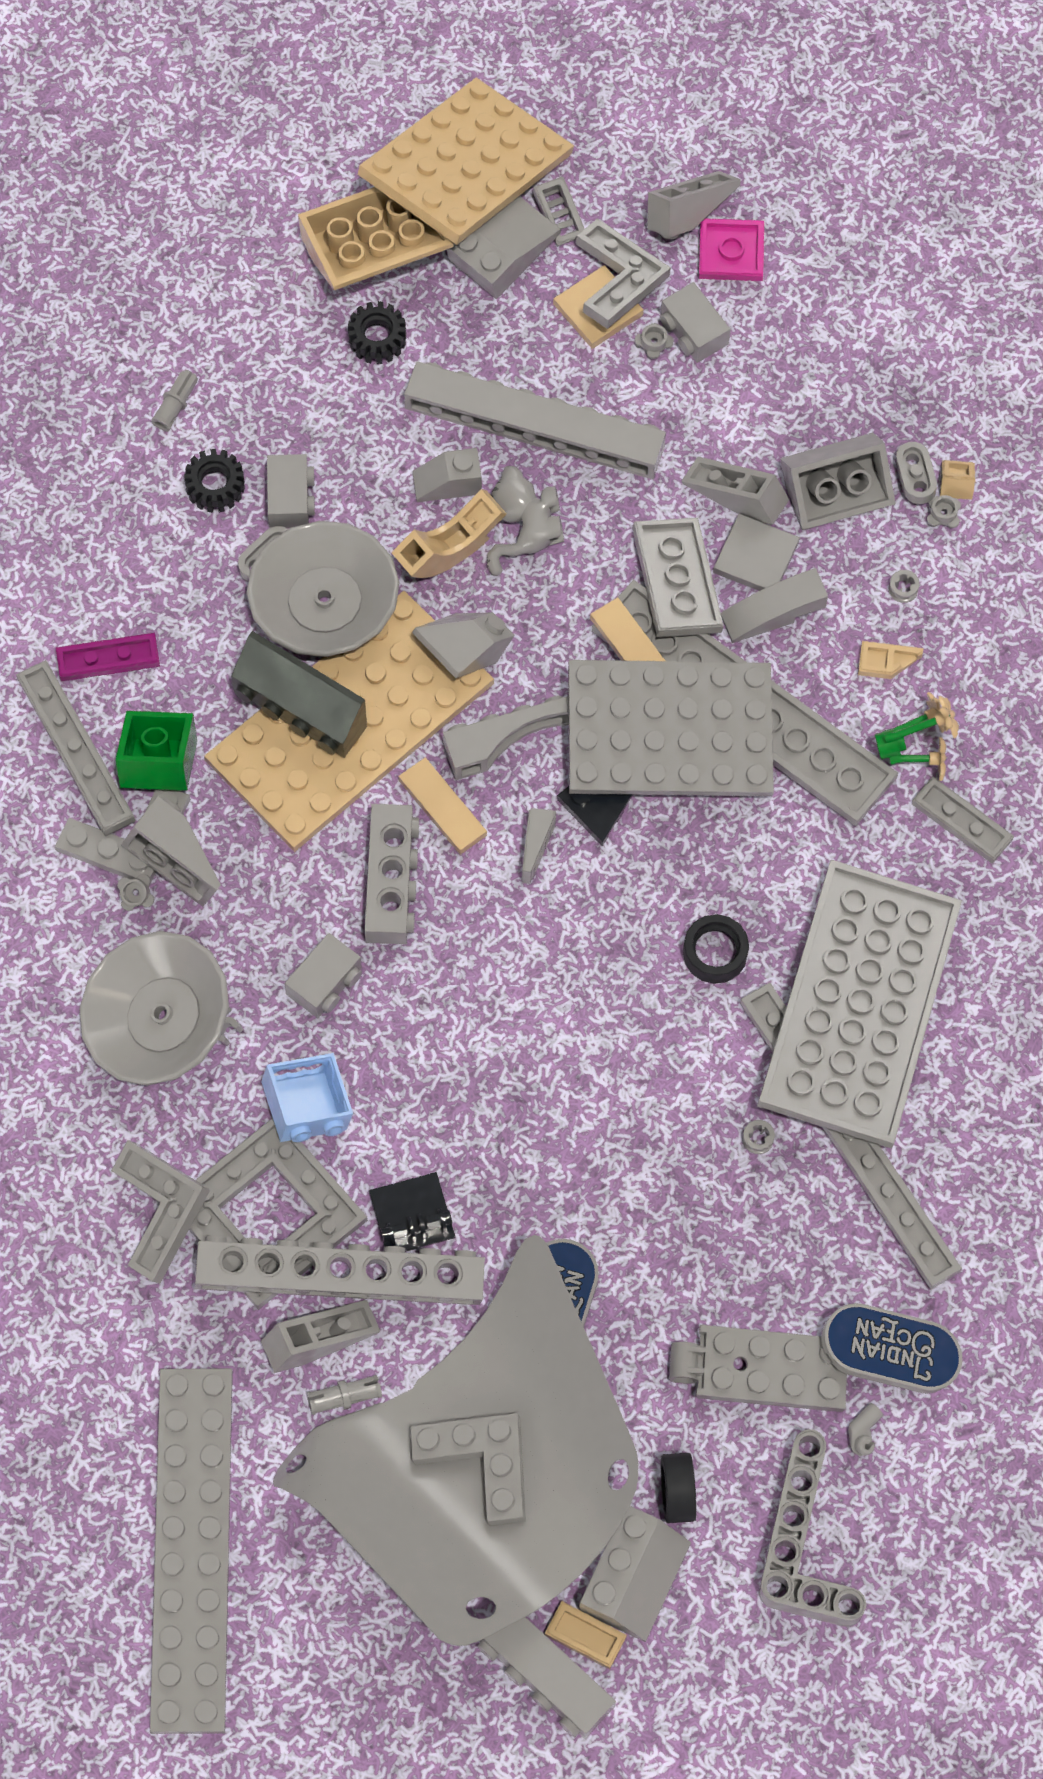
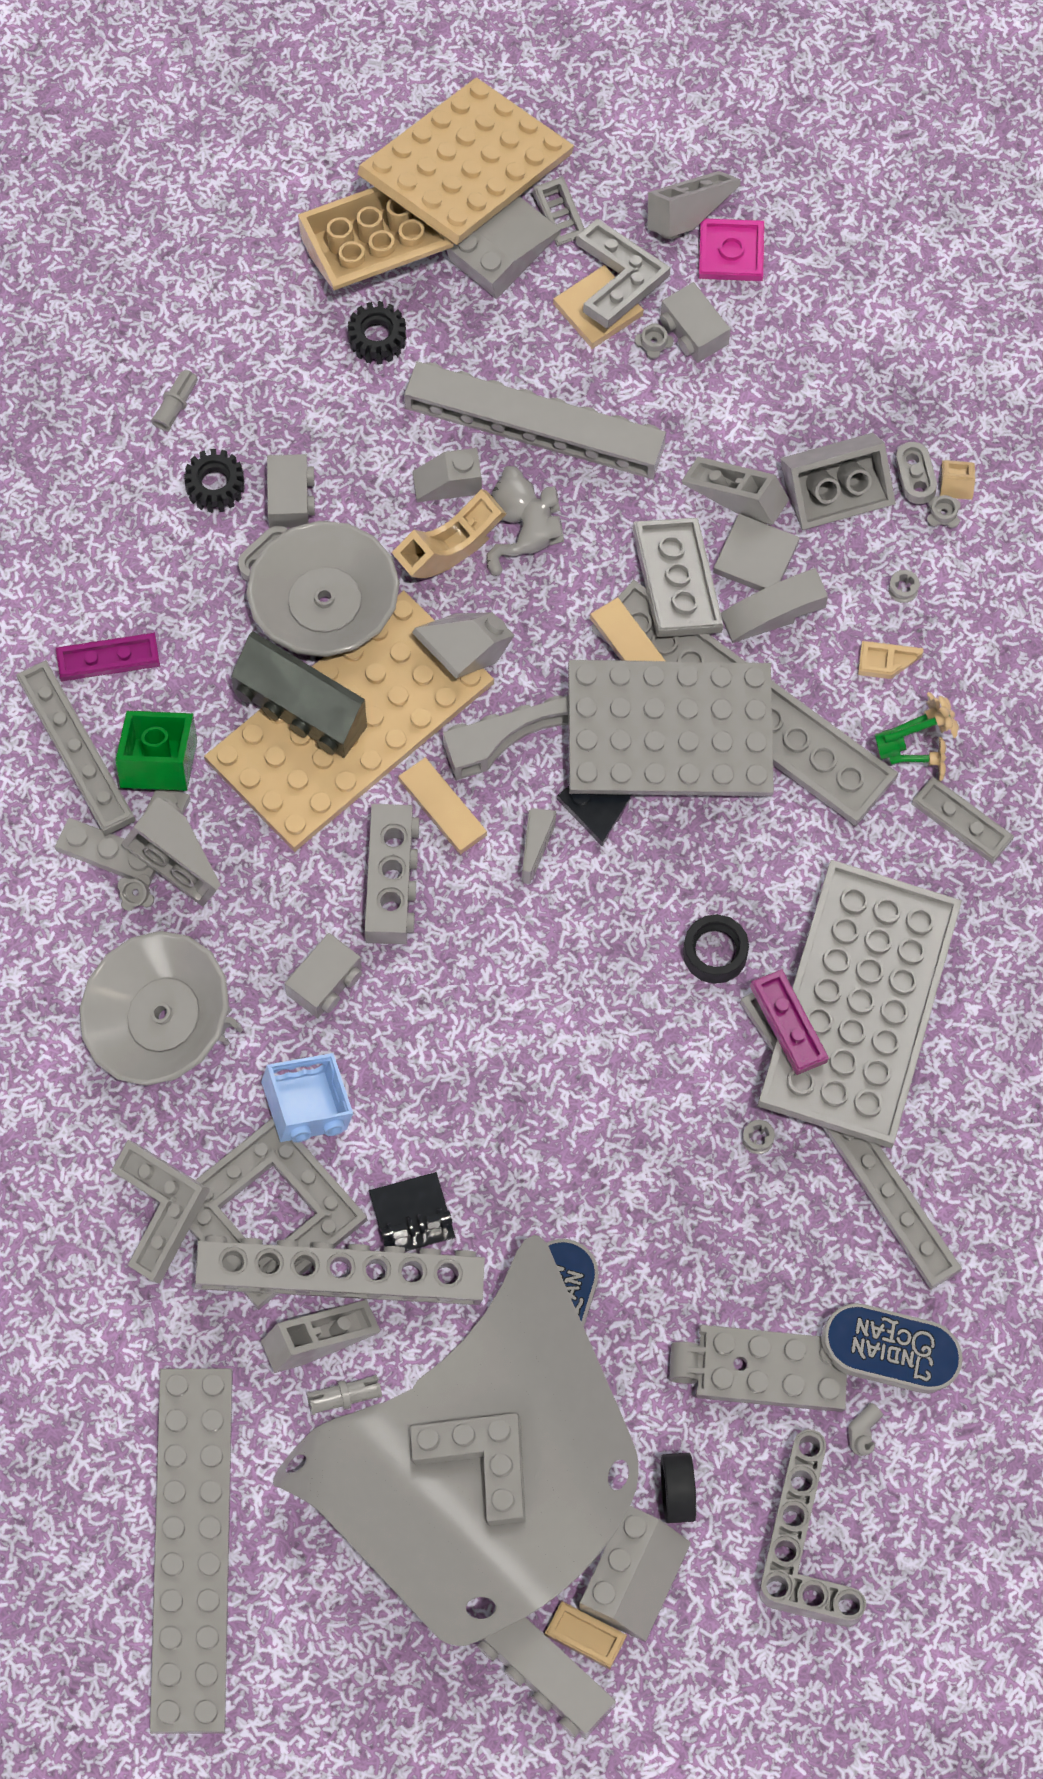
none -> magenta tile [750,969,829,1075]

